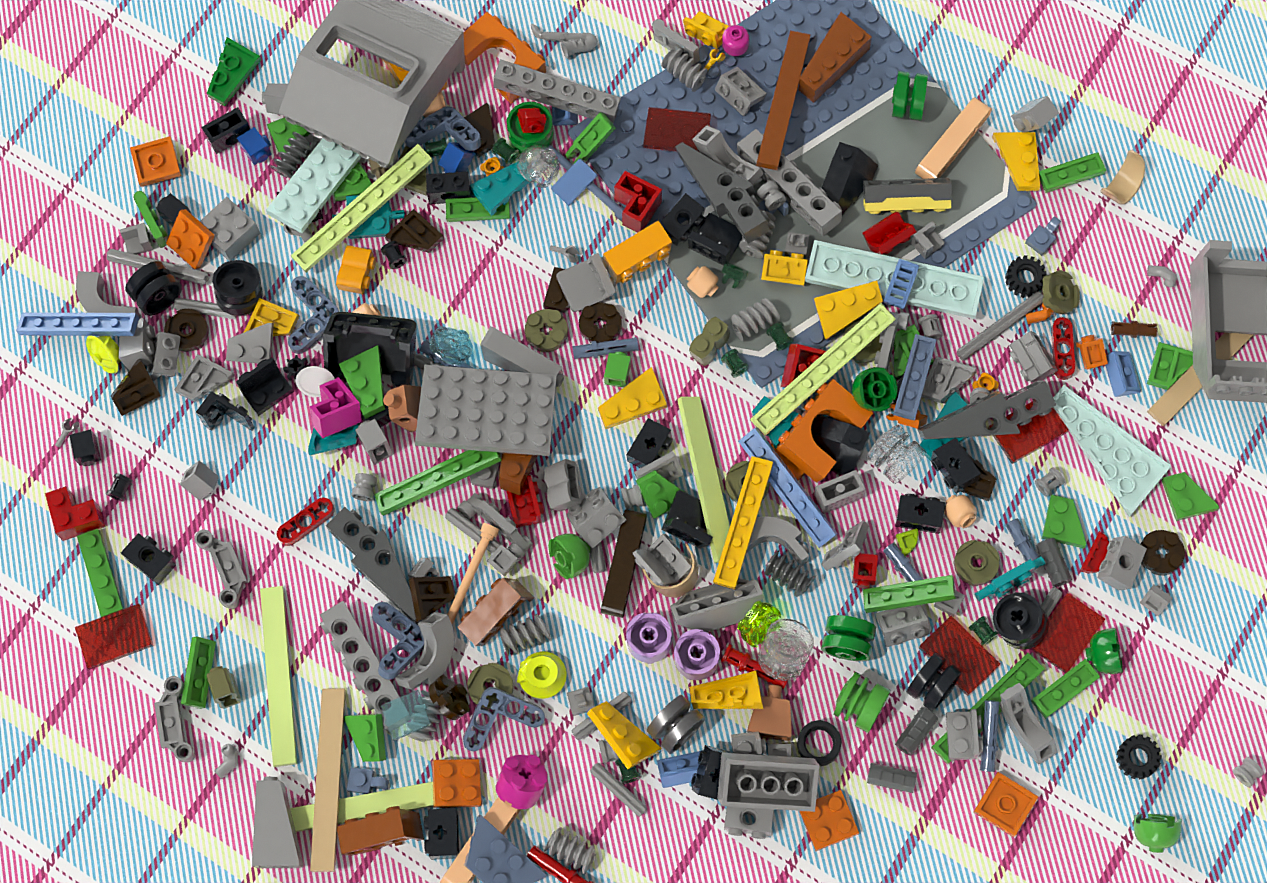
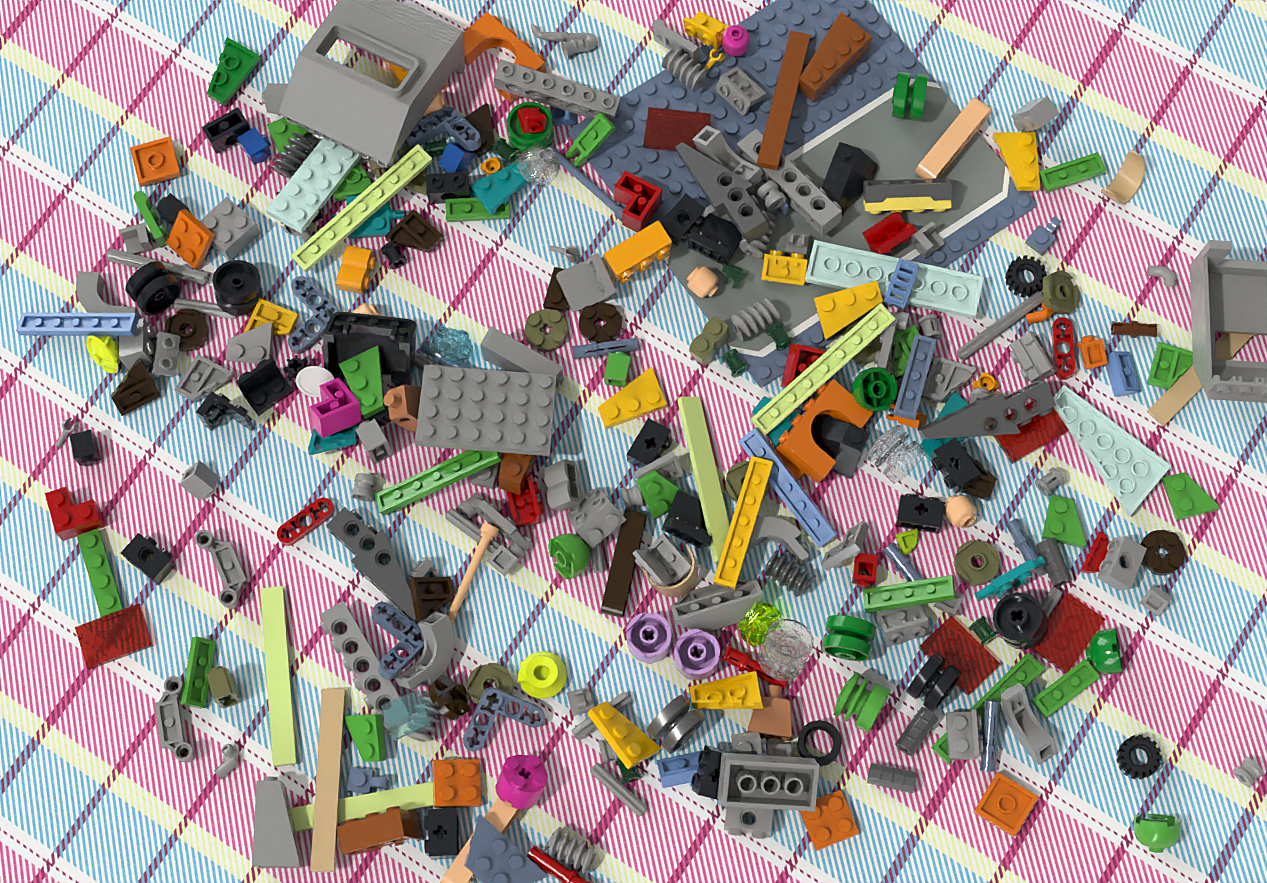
black bush [105,473,133,502] -> none
wedge [457,578,535,646] -> none
light grey piece [500,614,550,656] -> none
medium blue slope [551,158,598,206] -> none
light grey brick [814,470,866,514] -> none

